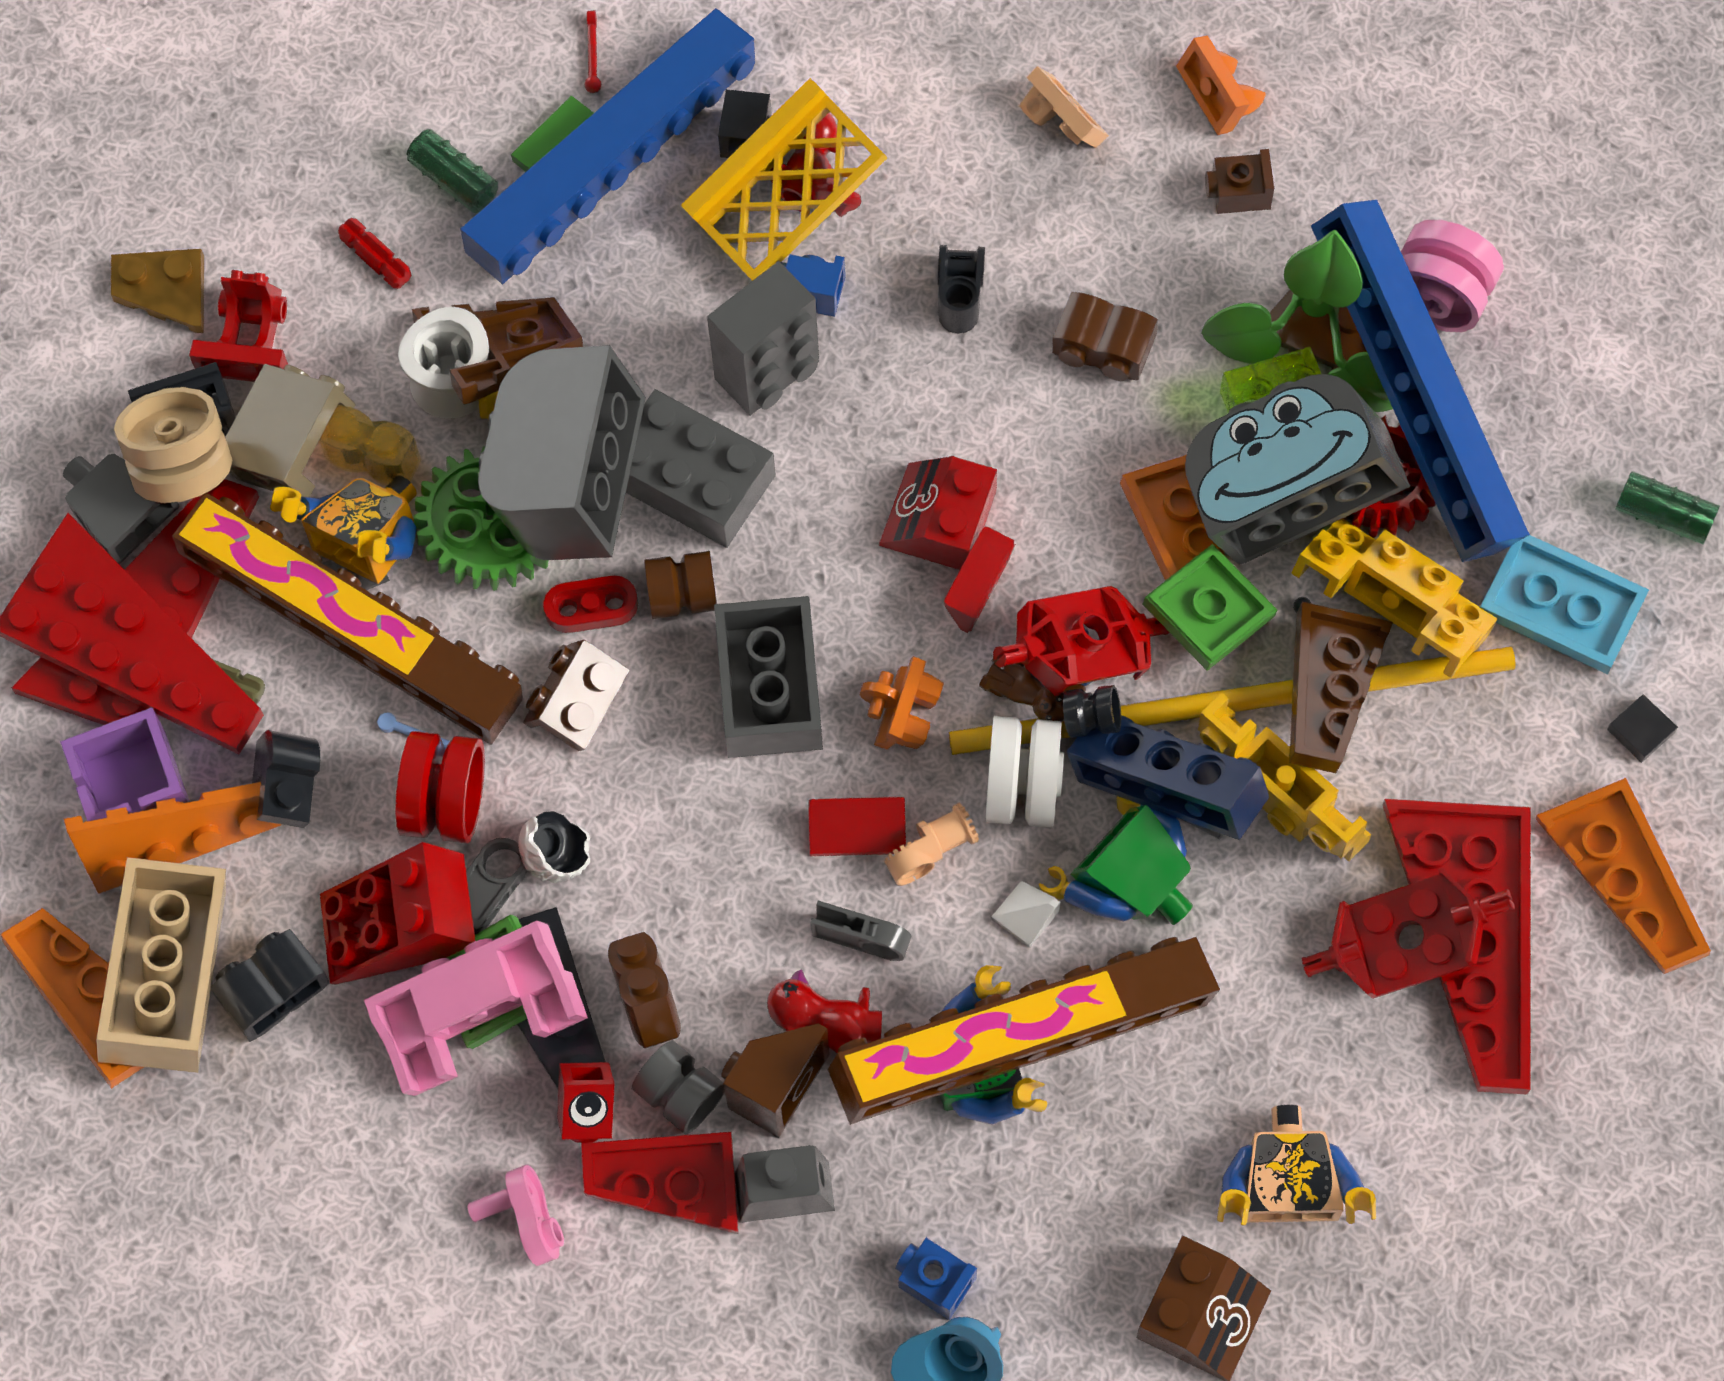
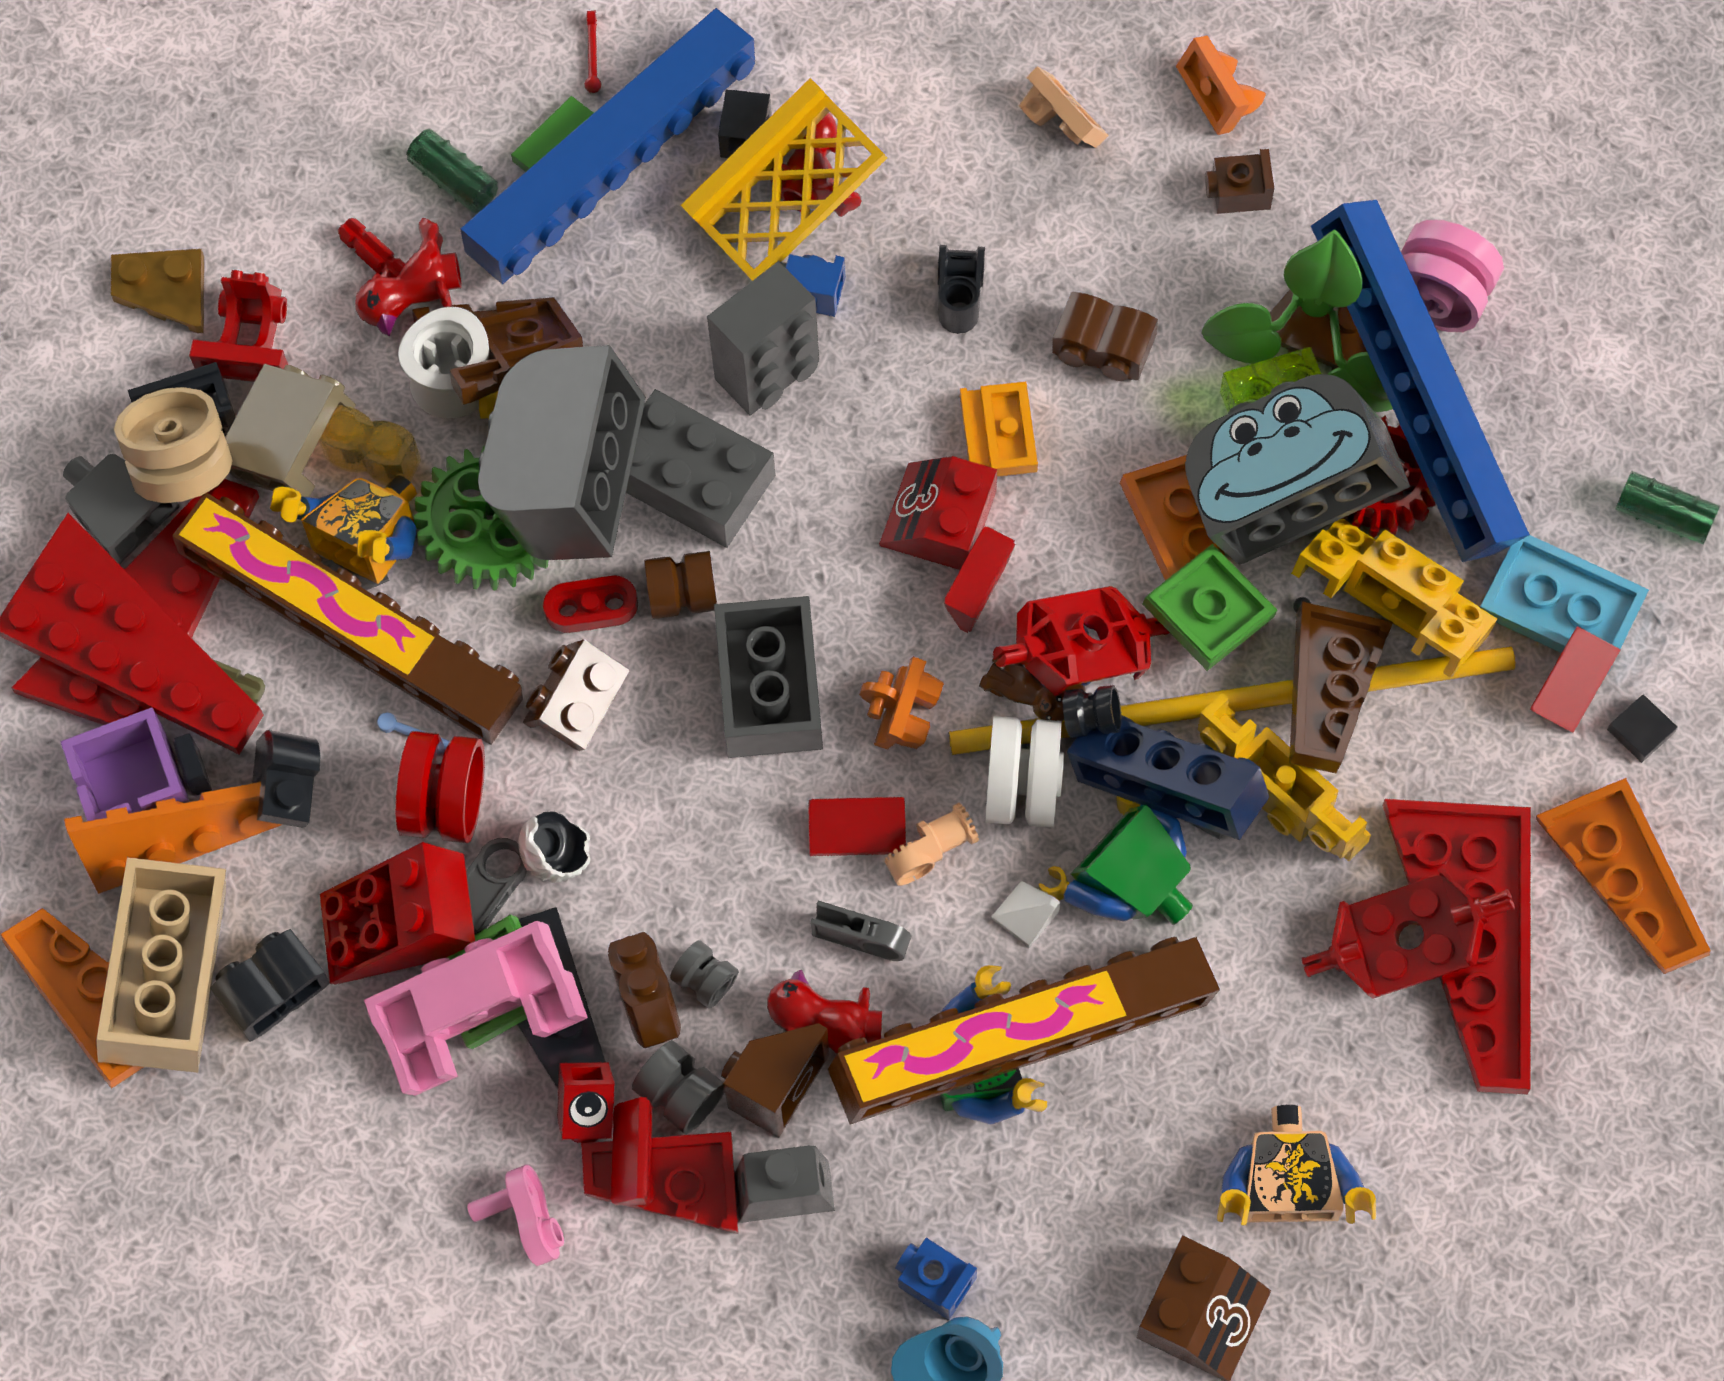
none -> black tile [173,733,212,796]
none -> red animal [355,218,462,337]
none -> red slope [611,1097,653,1206]
none -> dark grey wheel [670,940,739,1009]
none -> light orange plate [960,381,1038,477]
none -> slope [1530,626,1621,733]

